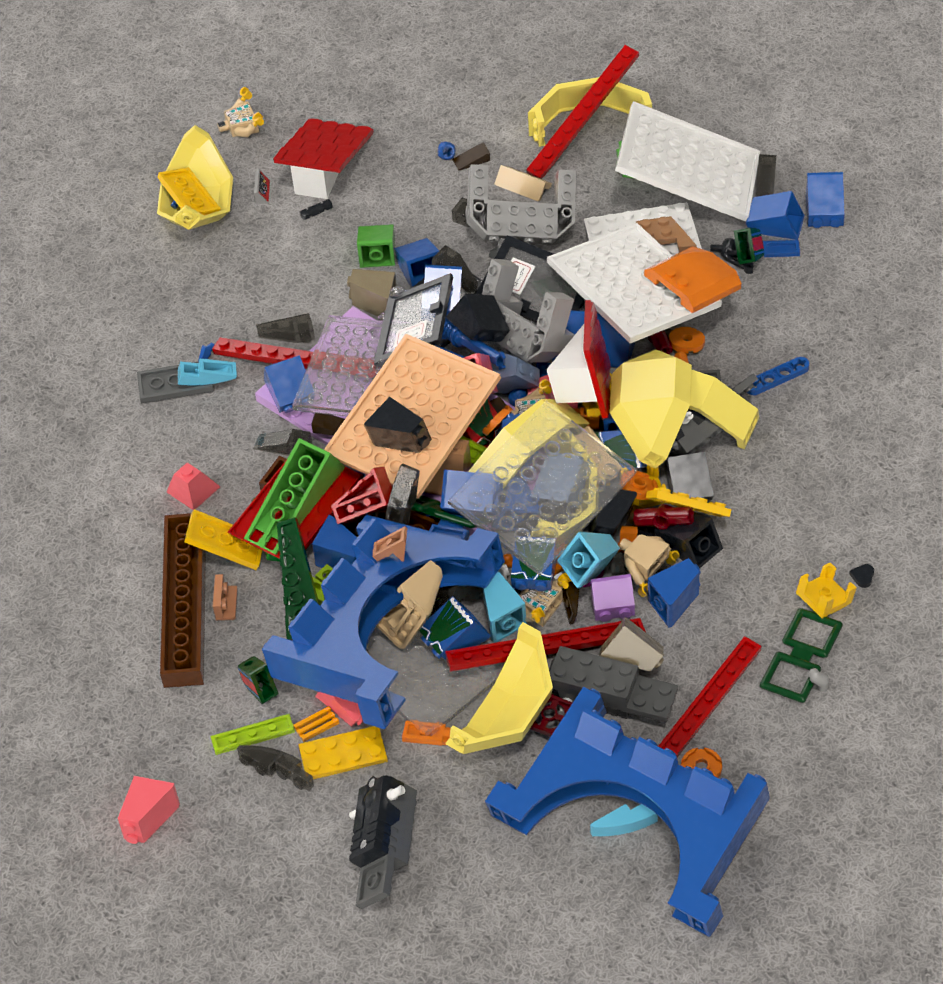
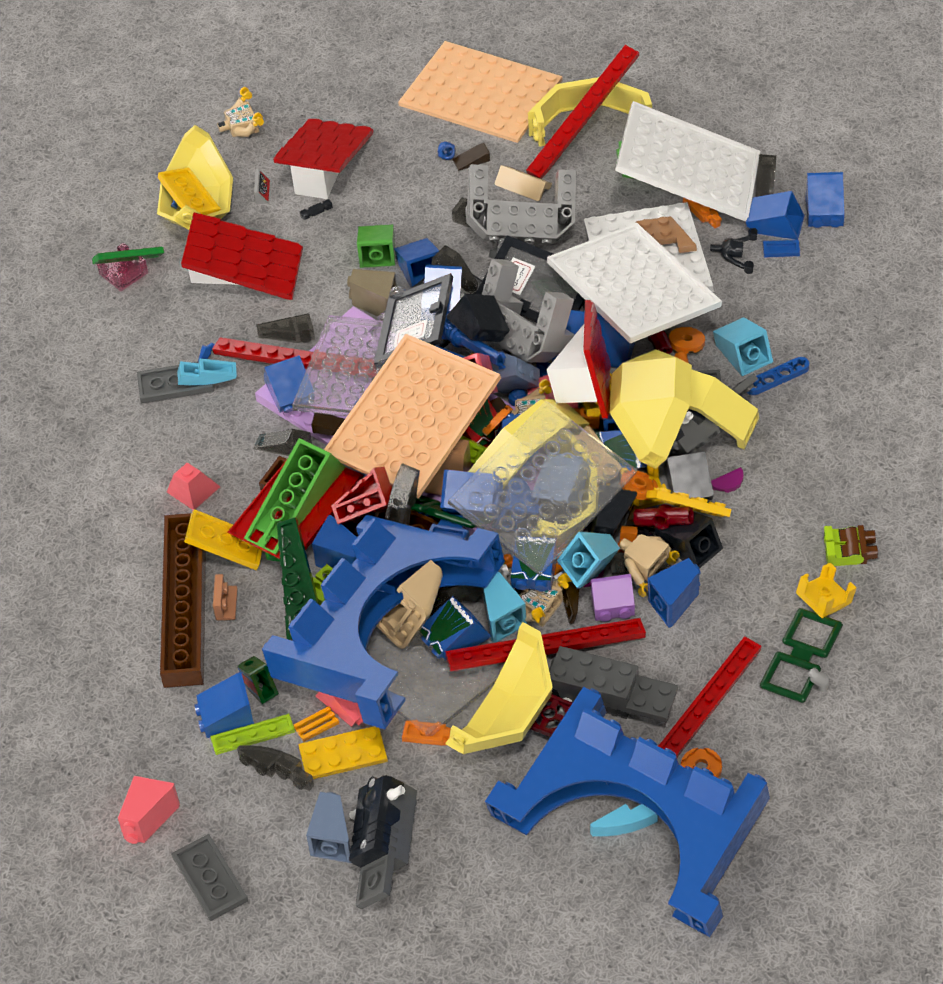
black slope [364,396,432,453] -> none
nougat slope [372,526,408,562] -> none
slope [599,617,664,671] -> none
orange wedge [644,246,742,313] -> none
dark green torso [733,228,764,264] -> none
black tile [849,564,874,588] -> none
none -> green tile [92,246,164,265]
none -> clear pink panel [97,243,148,291]
none -> dark grey plate [171,834,248,921]
none -> red piece [181,212,303,300]
none -> blue slope [194,672,254,738]
none -> sand blue slope [306,792,351,863]
none -> light nougat plate [398,41,563,143]
none -> orange hinge [682,197,722,229]
none -> magenta tile [711,467,744,493]
none -> medium azure slope [713,317,773,376]
none -> hips [824,525,878,566]

